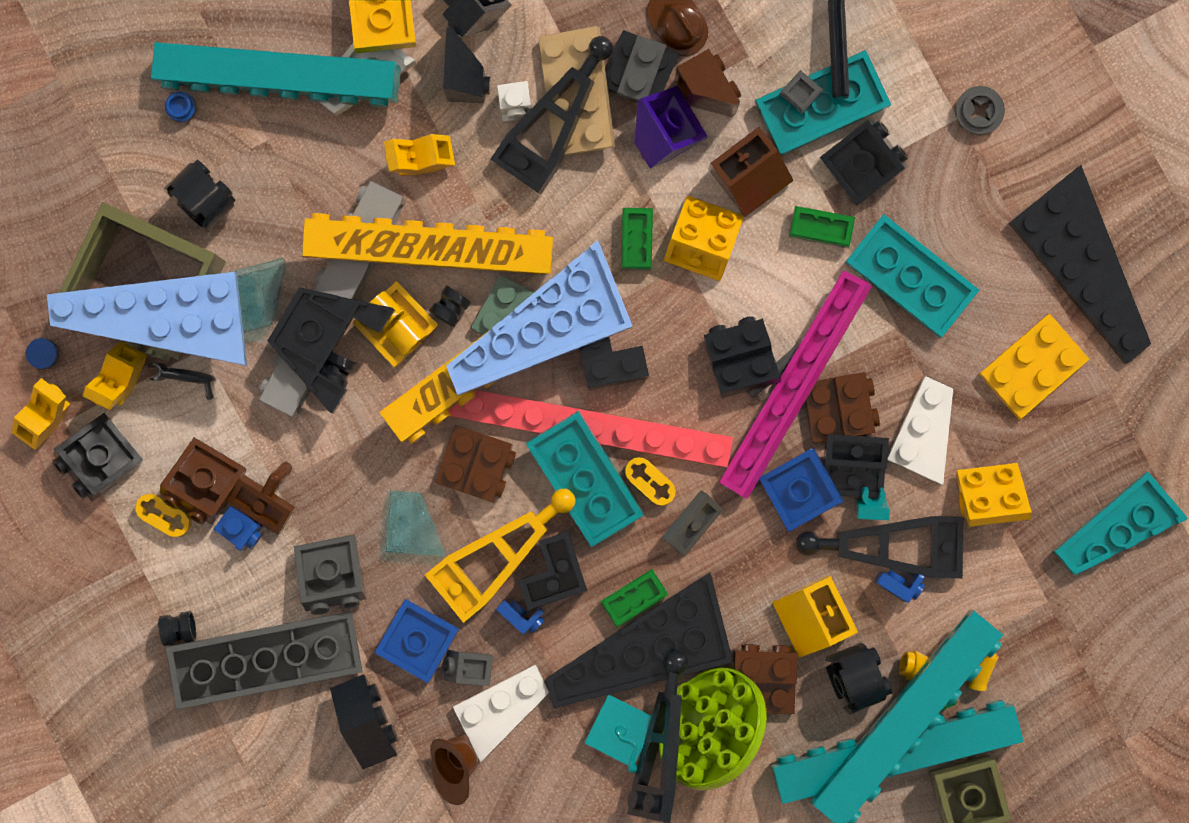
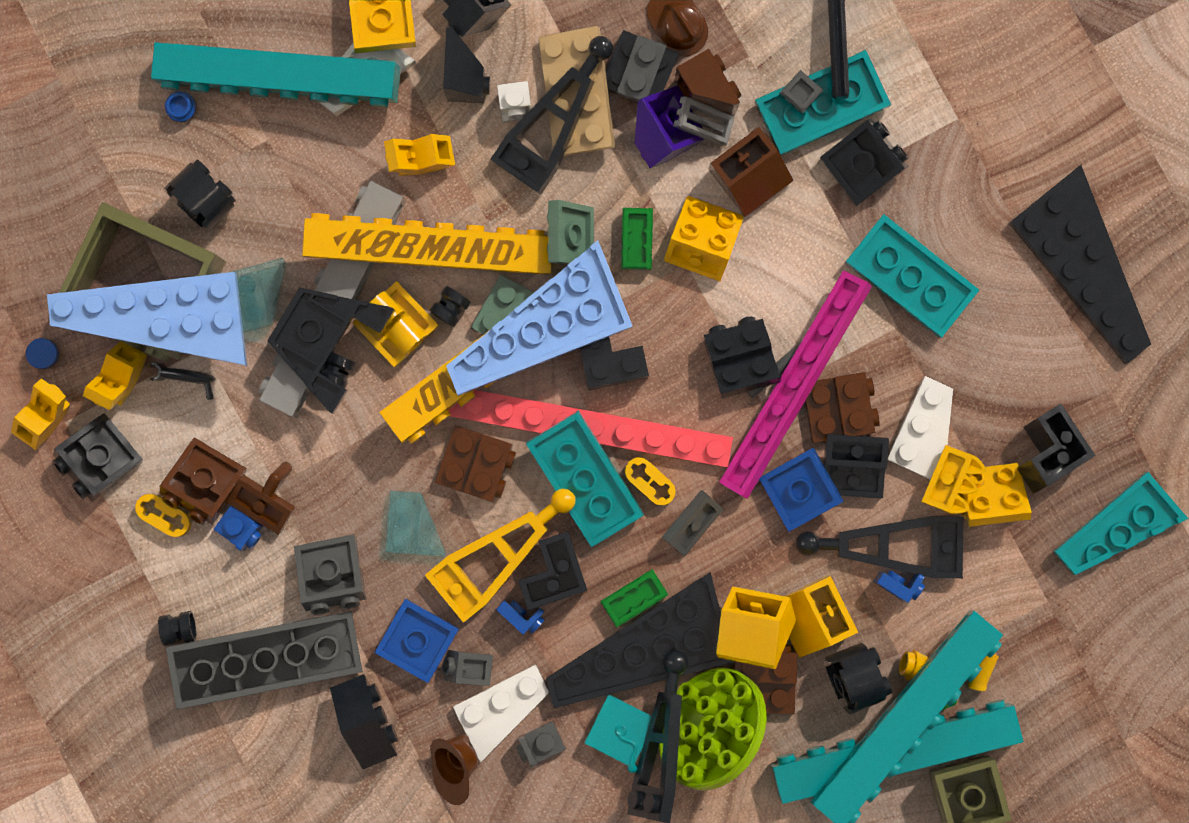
green plate [789,206,855,248] -> none
teal tile [855,487,890,521] -> none
dark grey gear [955,86,1005,135] -> none
yellow plate [979,313,1090,420] -> none
none -> dark grey bracket [516,720,566,767]
none -> sand green plate [547,200,594,266]
none -> light grey tile [673,97,735,146]
none -> yellow slope [716,586,796,669]
none -> yellow plate [921,445,986,514]
none -> black brick [1017,404,1096,494]

